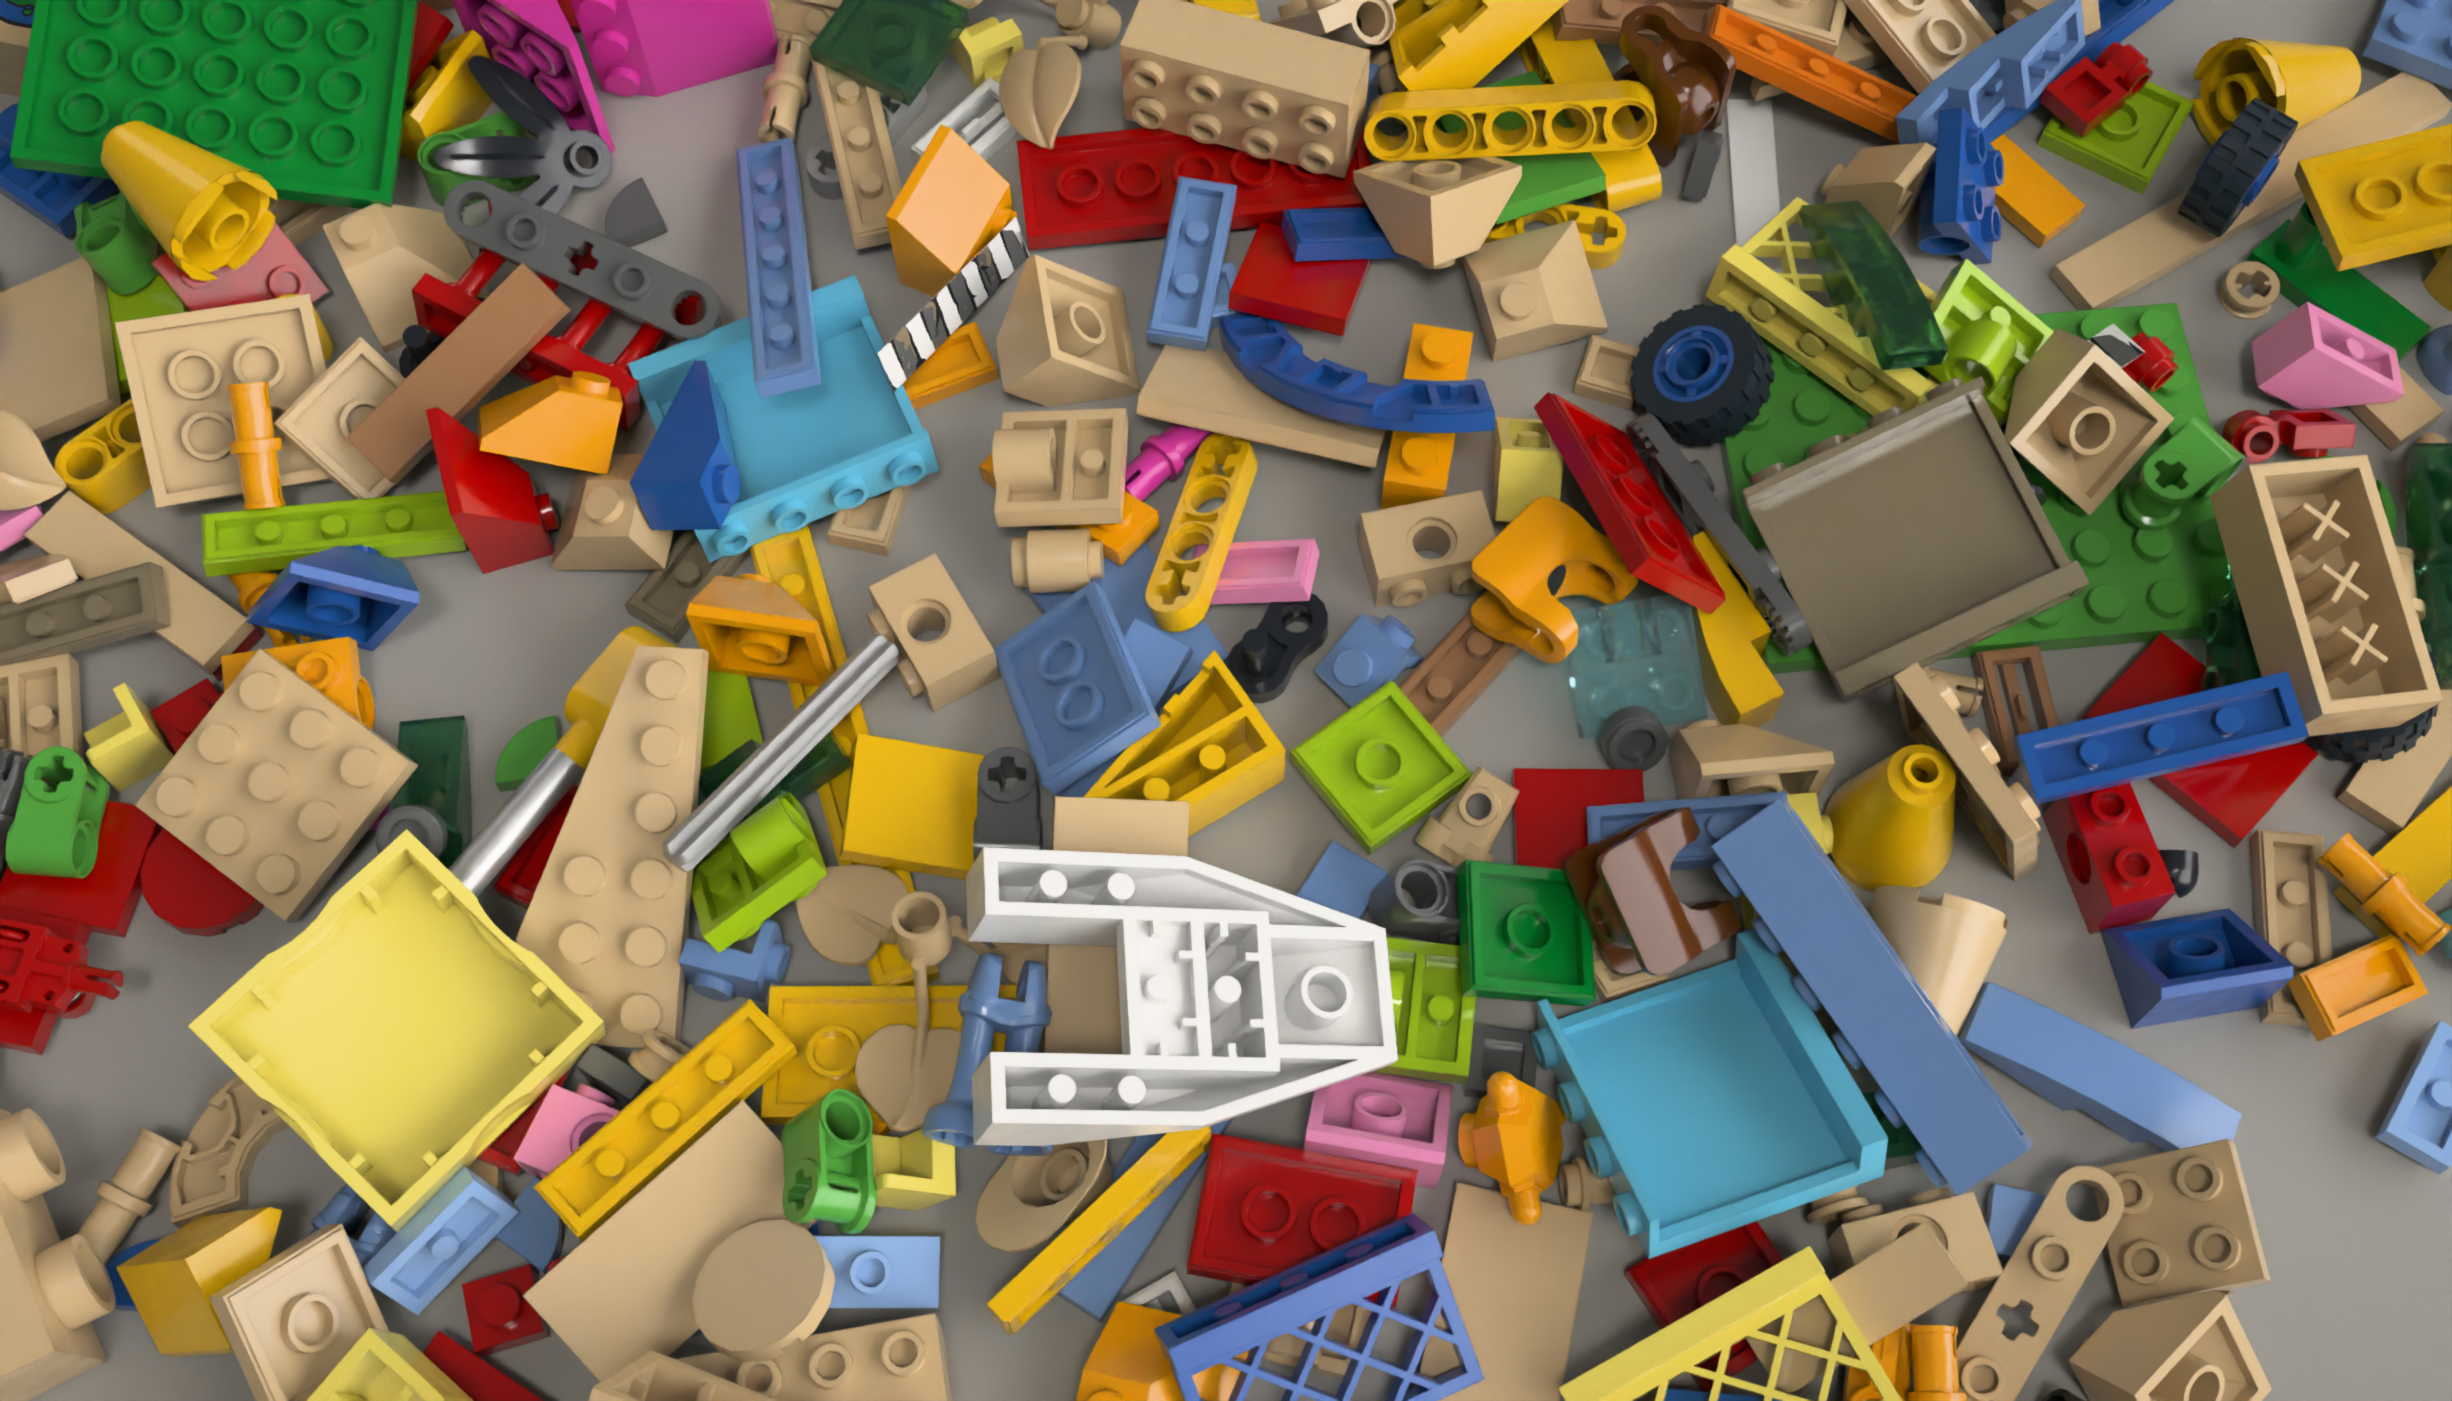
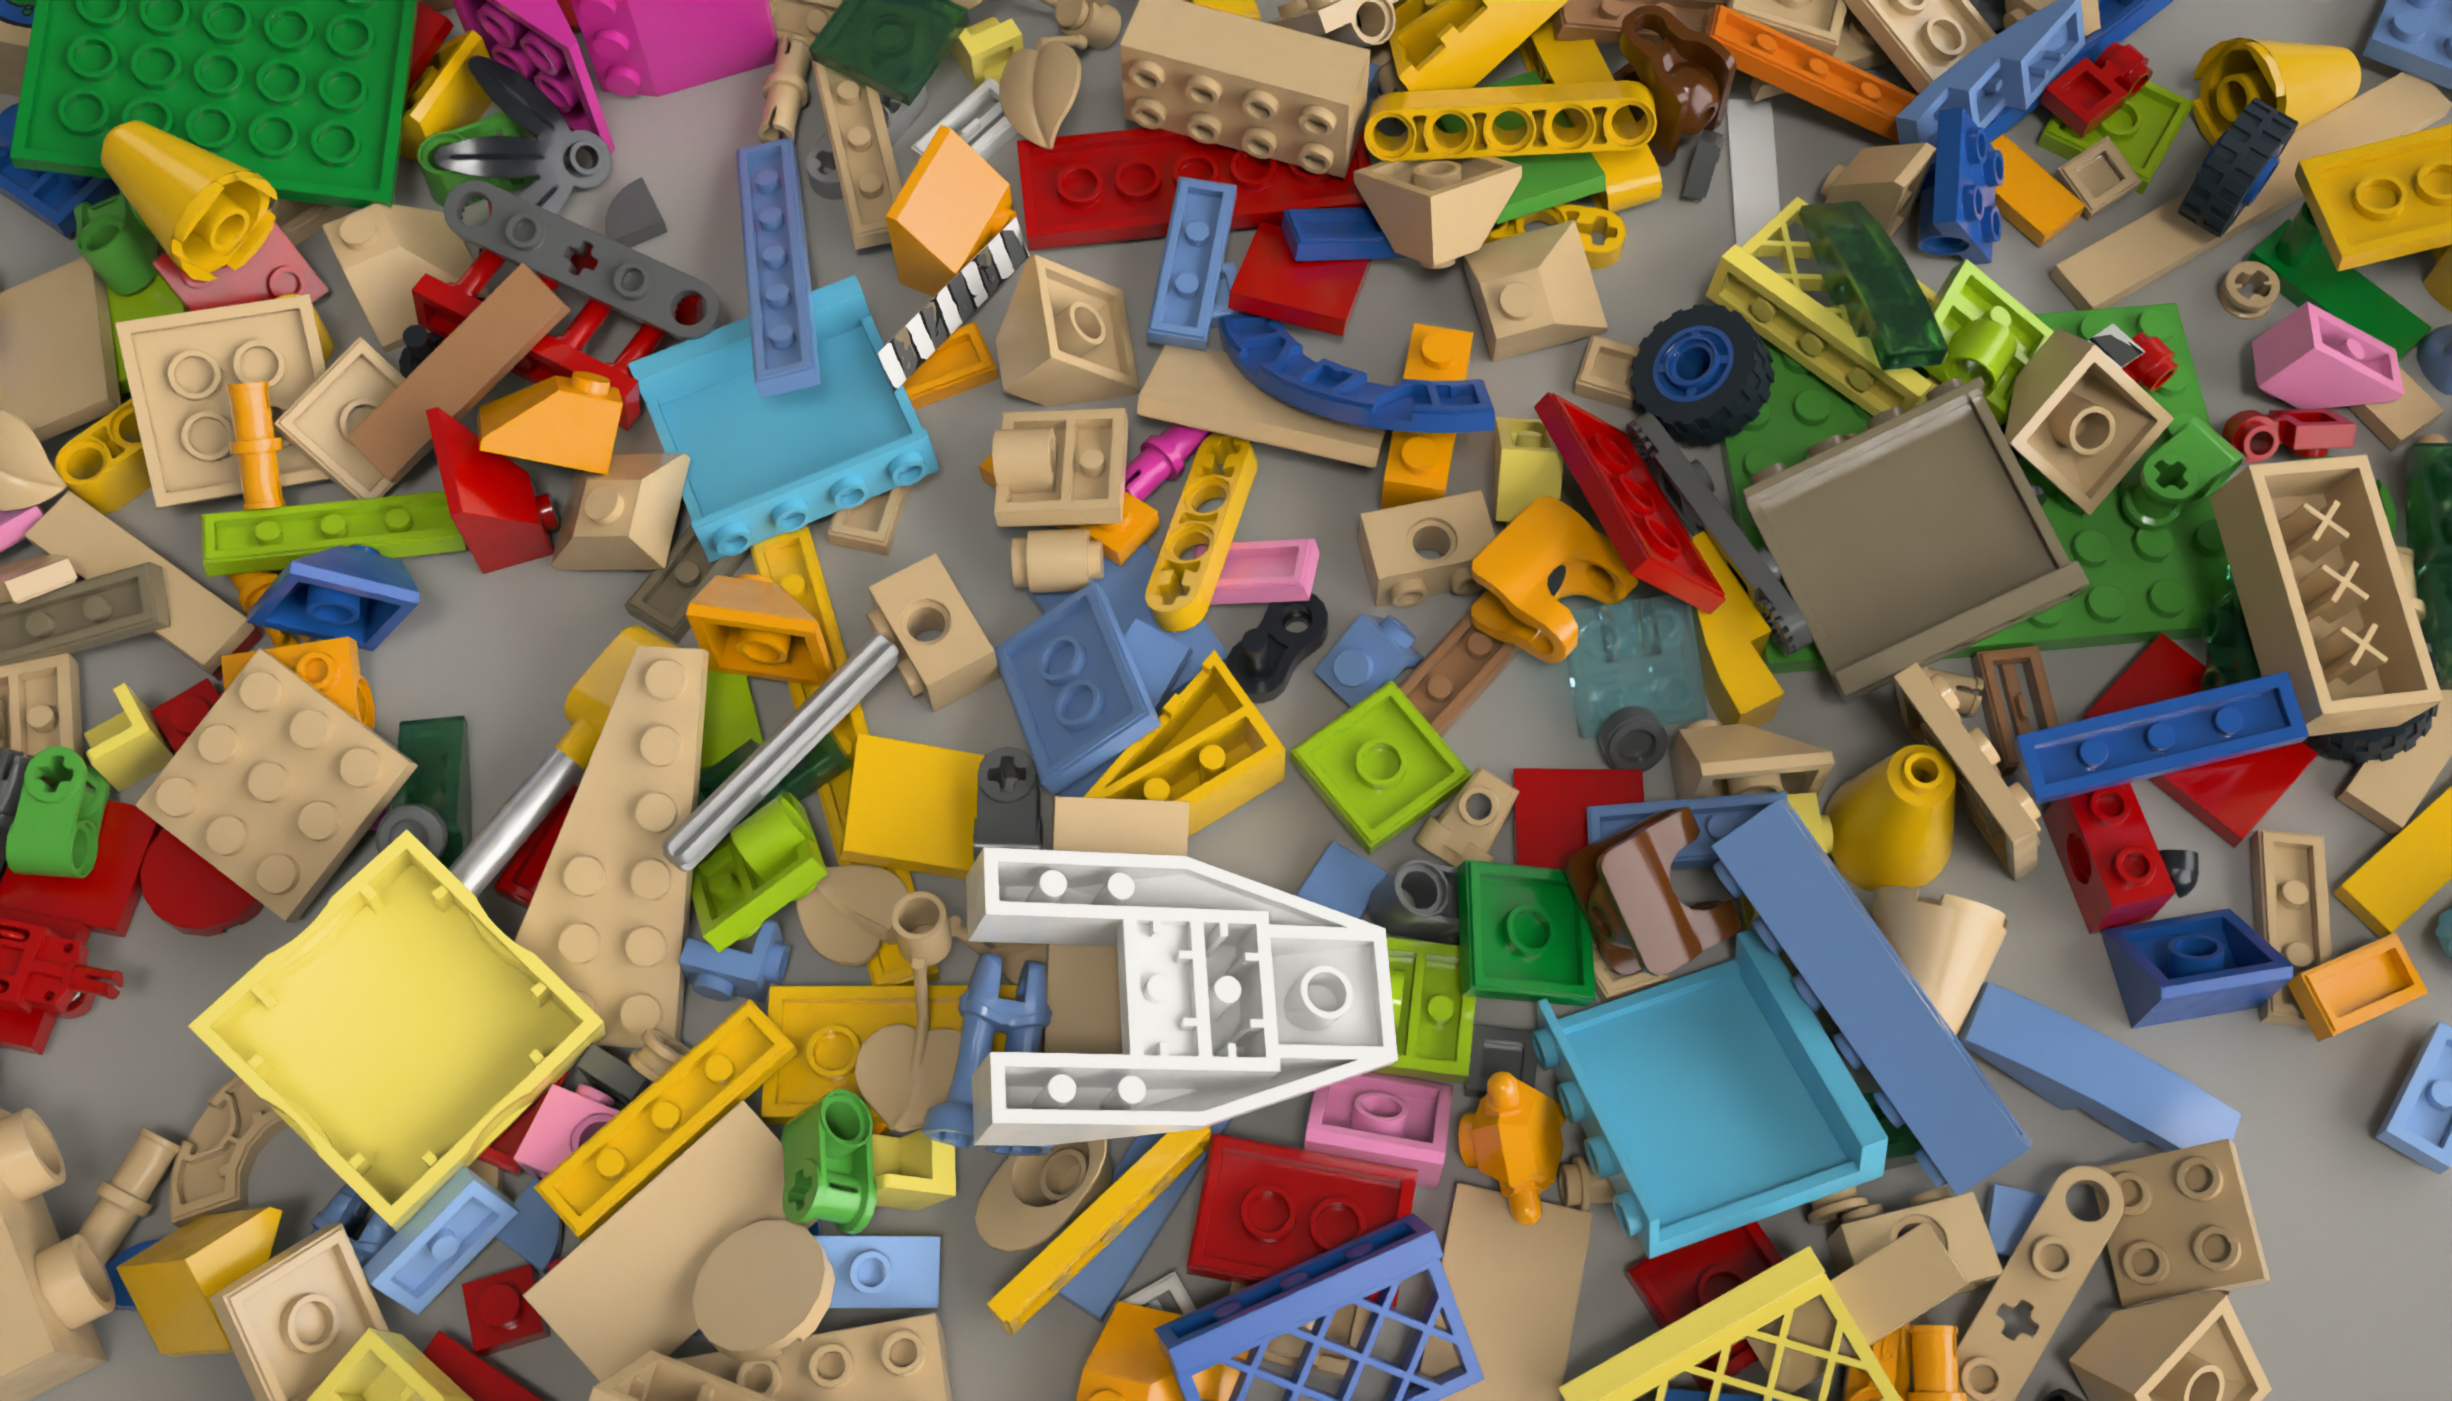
bright green tile [495,715,561,792] -> none
blue slope [629,361,741,530] -> none
light orange pin [2316,832,2452,957] -> none
none -> tan tile [2055,136,2142,220]

